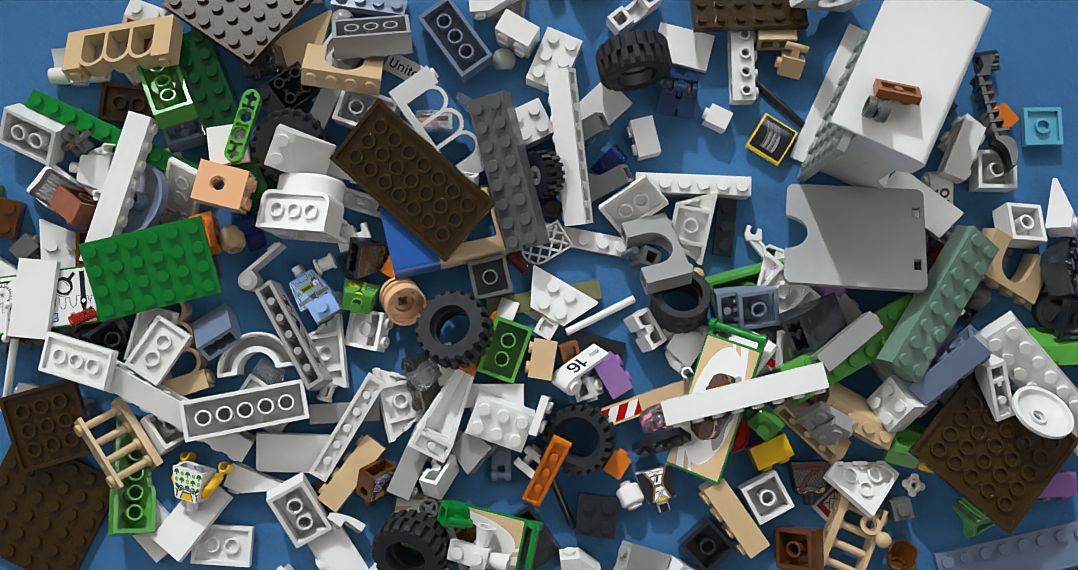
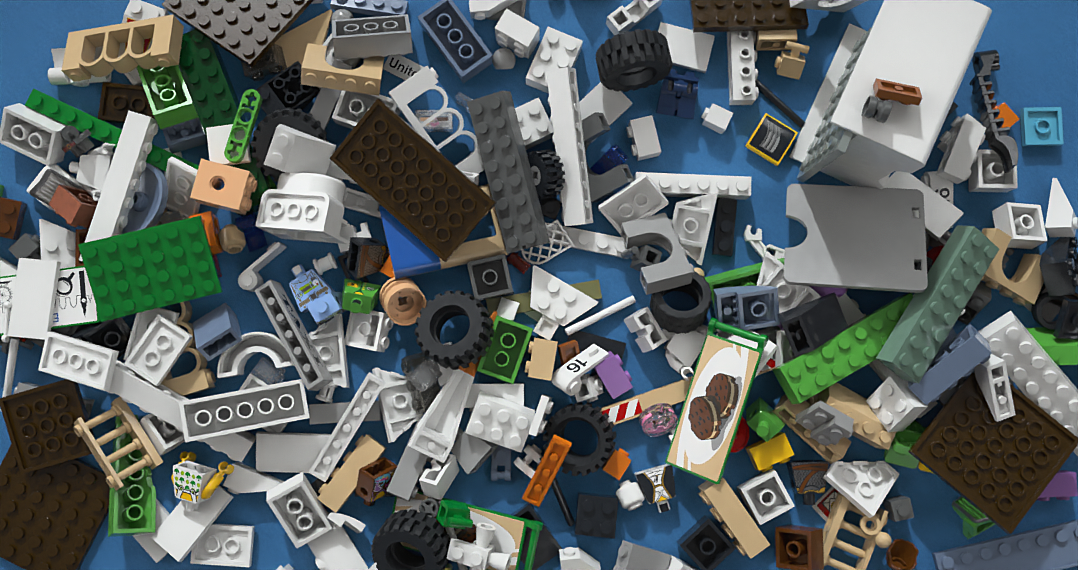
clear red pin [68,306,97,327] -> none
black plate [632,427,692,458] -> none
white brick [660,362,829,428] -> none
light grey brick [809,311,883,373] -> none
white plate [901,473,925,497] -> none
white dish [1011,386,1074,439] -> none

